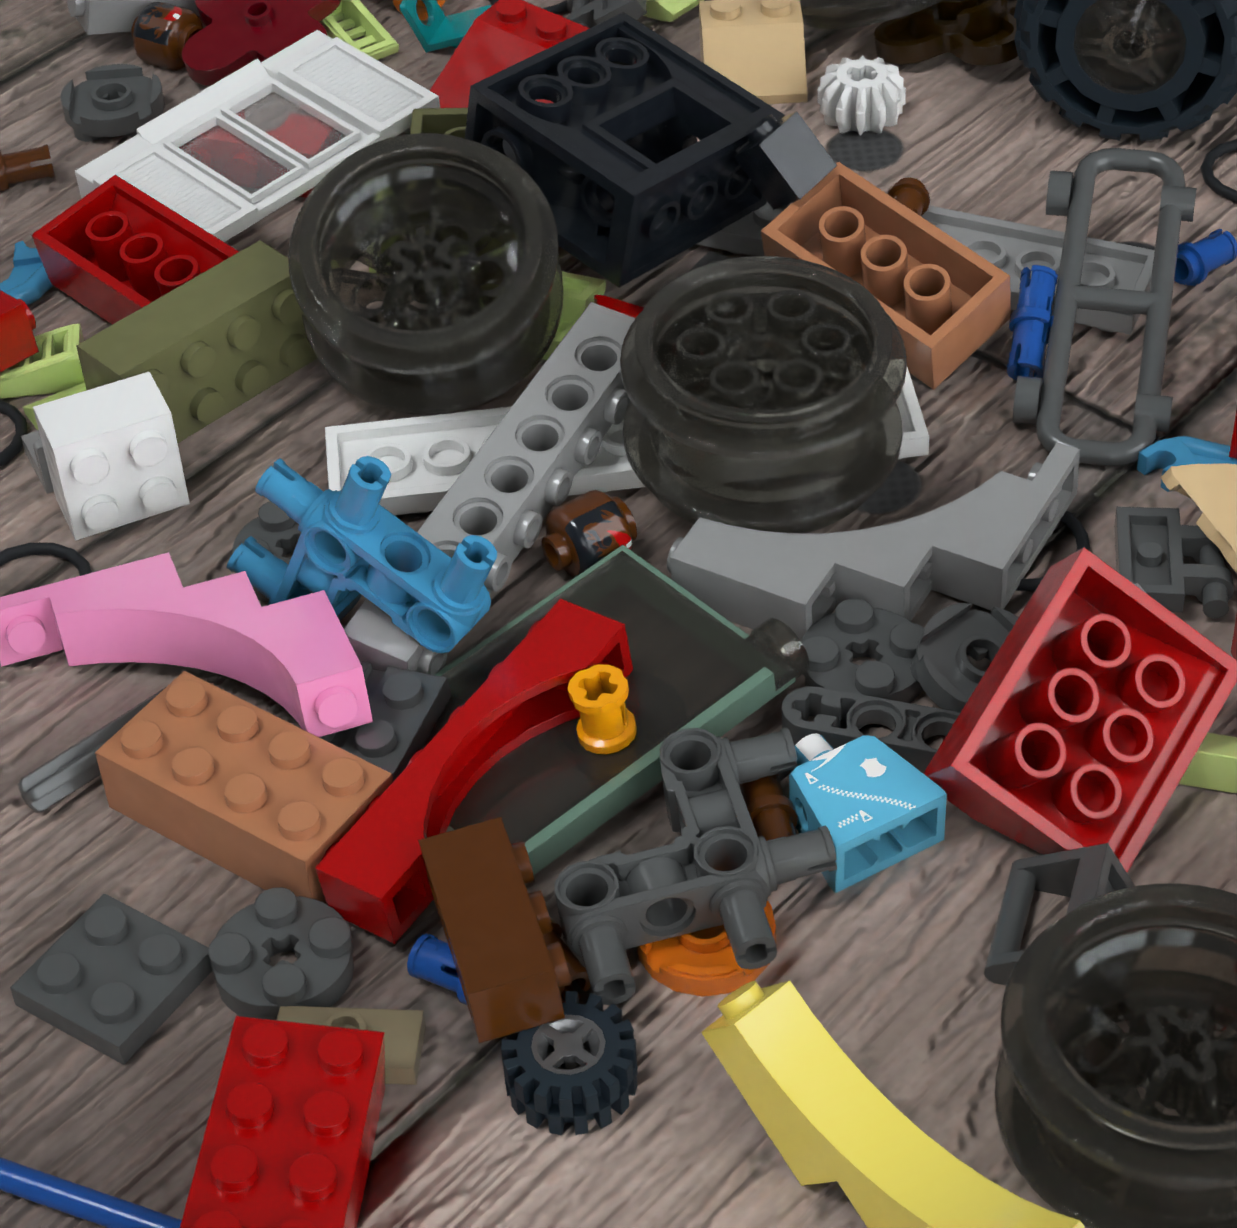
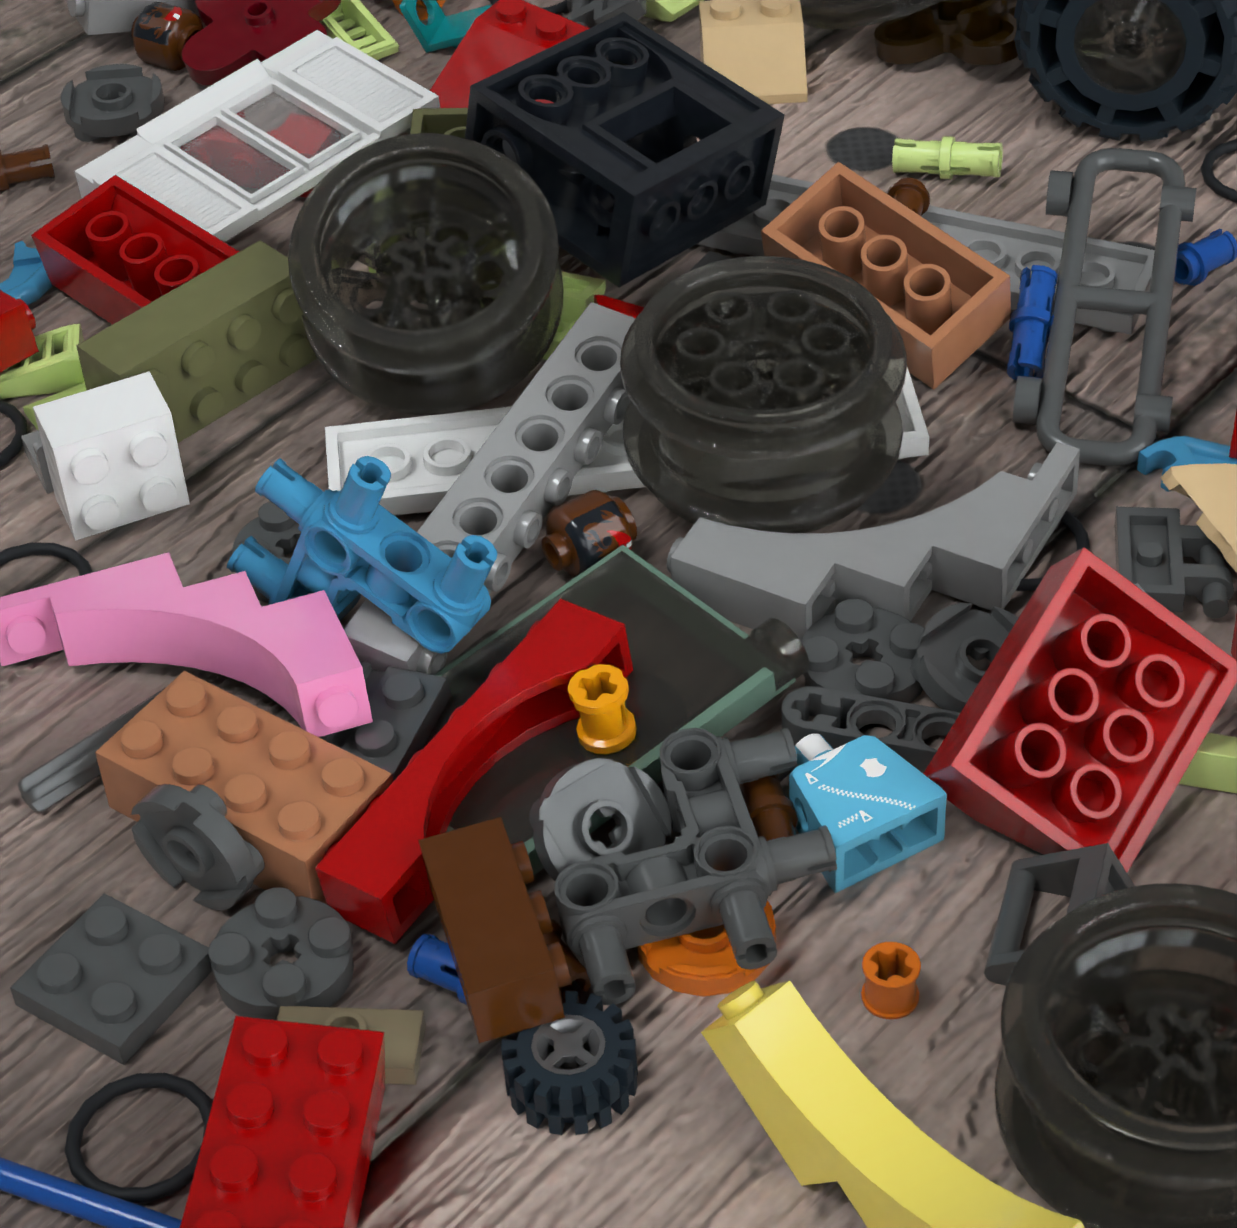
brick [734,111,837,210] -> none
white gear [818,55,906,136] -> none
none -> black piece [64,1073,213,1203]
none -> dark grey plate [131,784,265,910]
none -> dark grey plate [529,758,672,881]
none -> orange axle [861,942,921,1019]
none -> yellowish green pin [892,136,1003,179]

